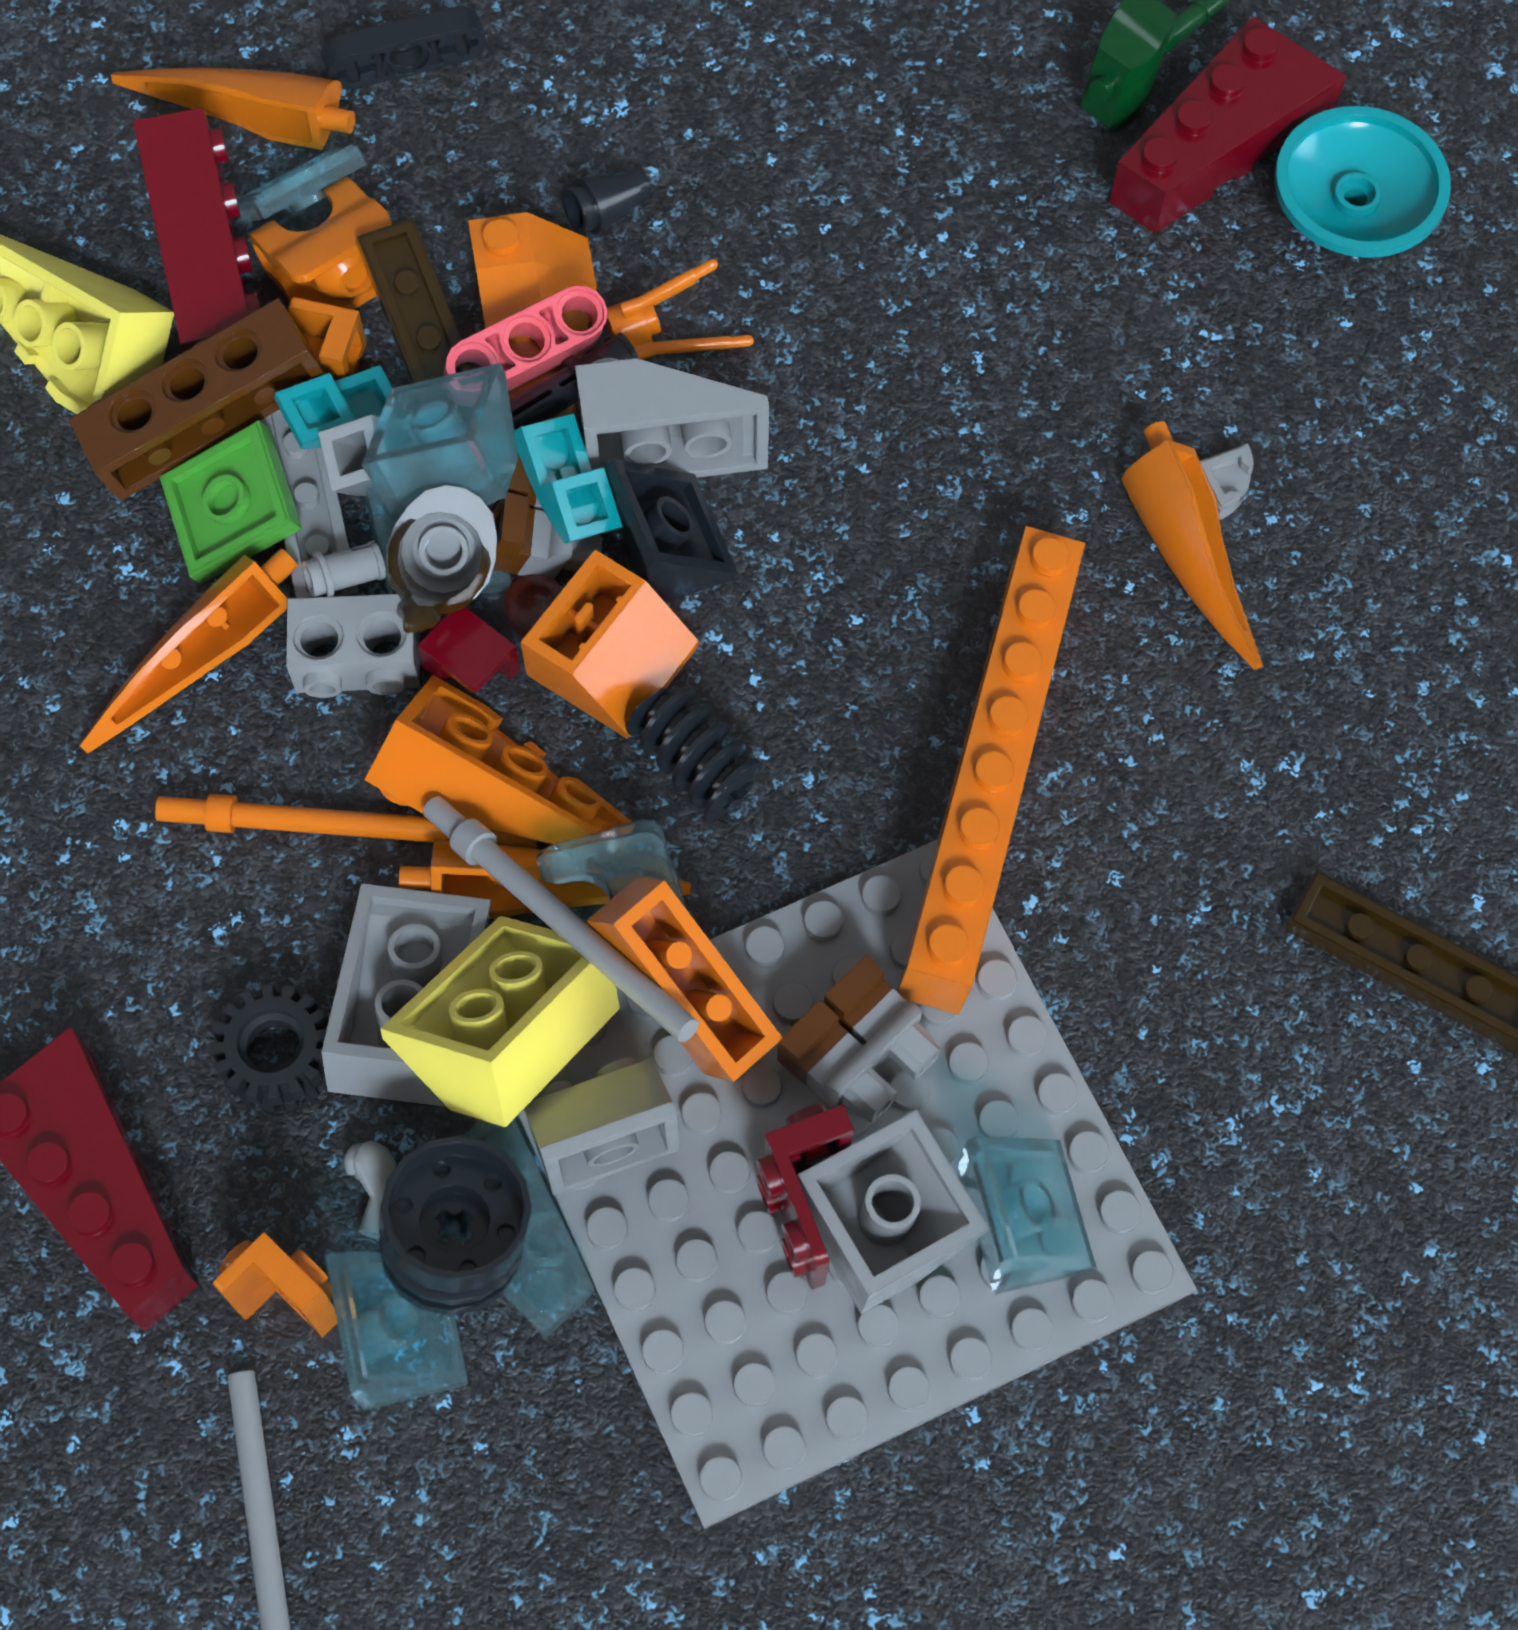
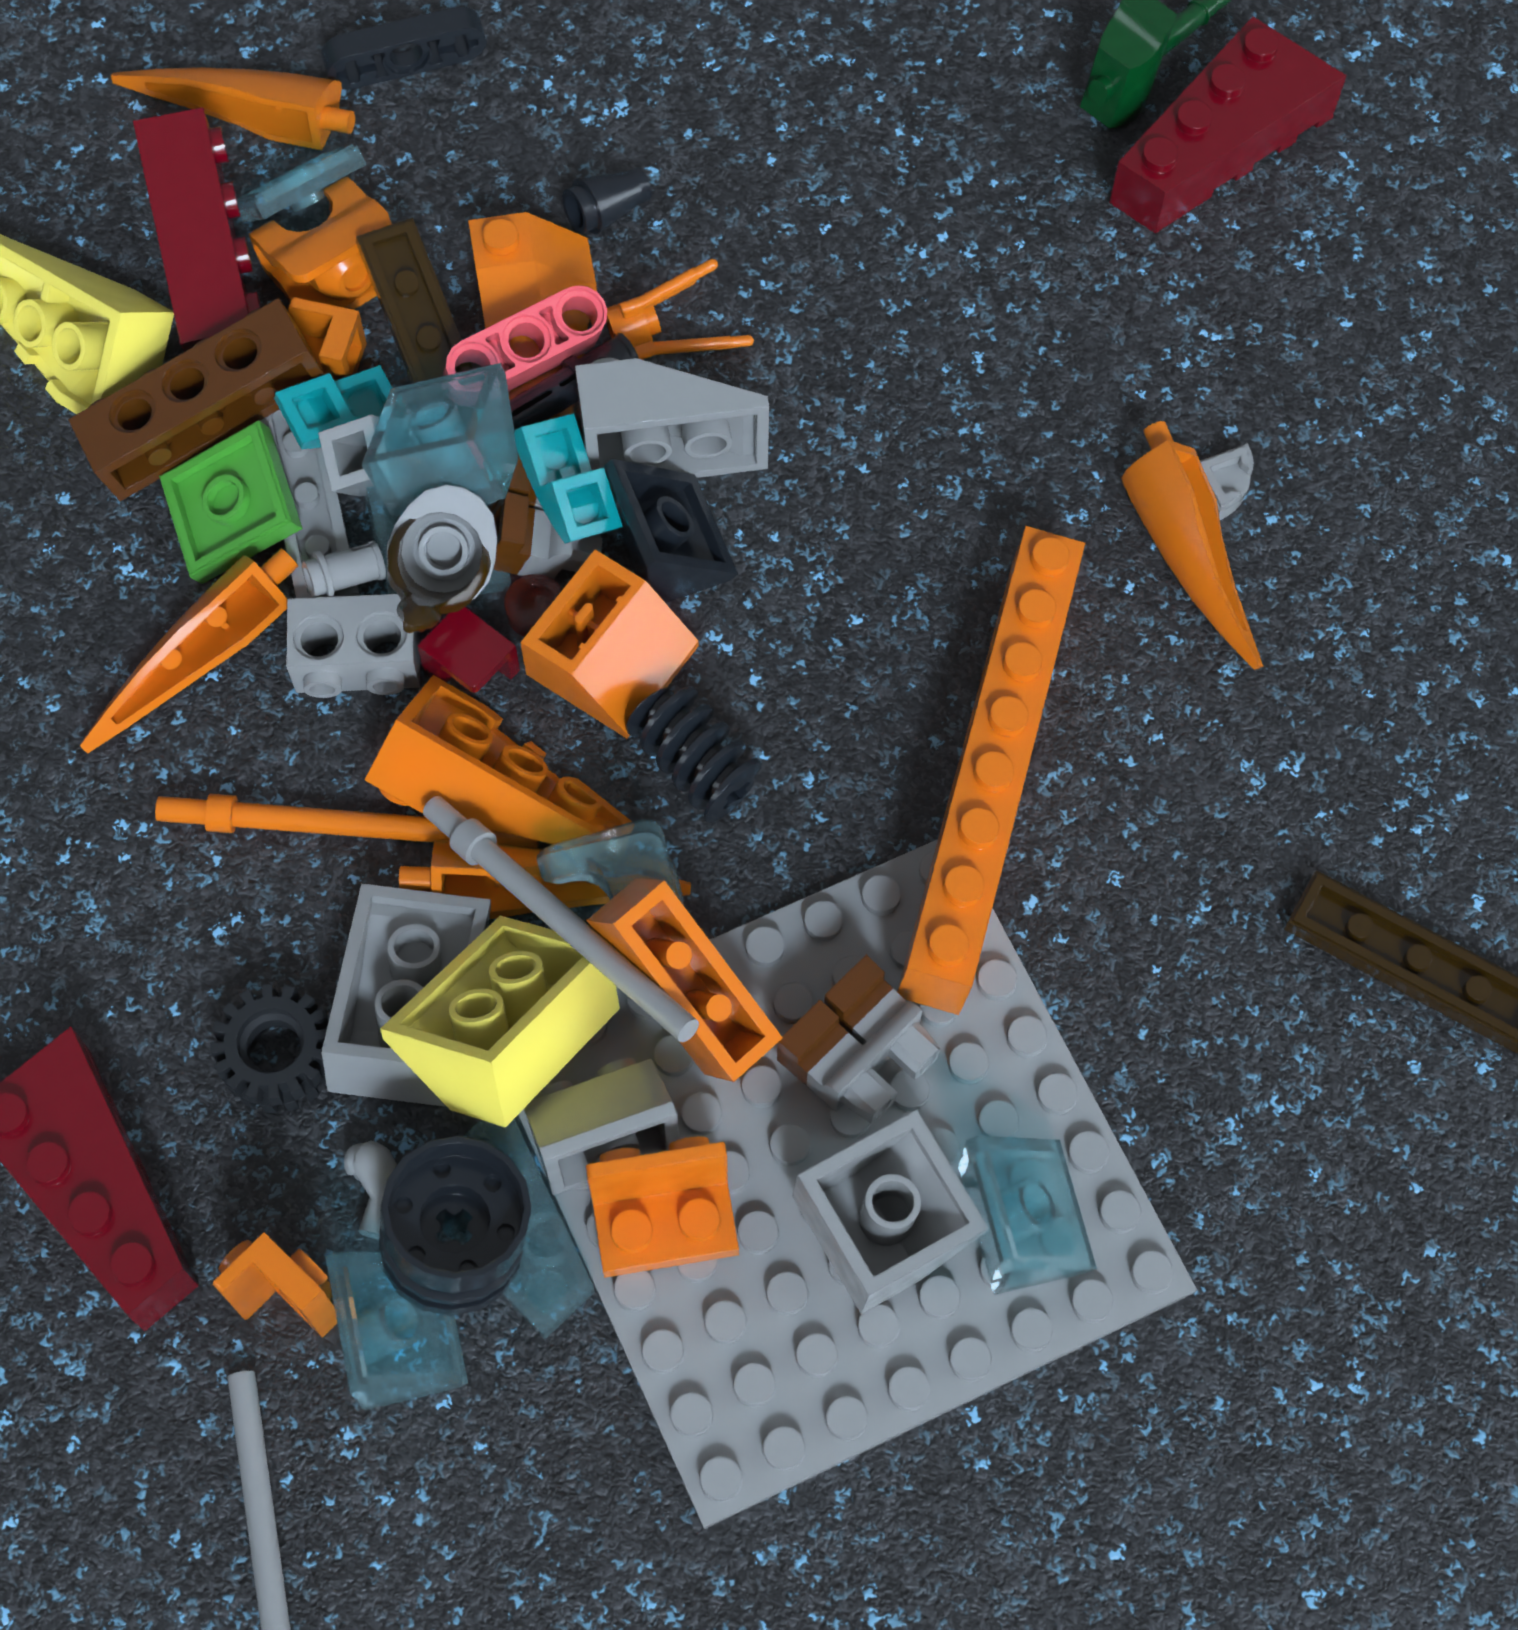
dark red bracket [755,1104,854,1290] -> none
teal dish [1274,106,1451,258] -> none
none -> orange bracket [586,1136,739,1278]

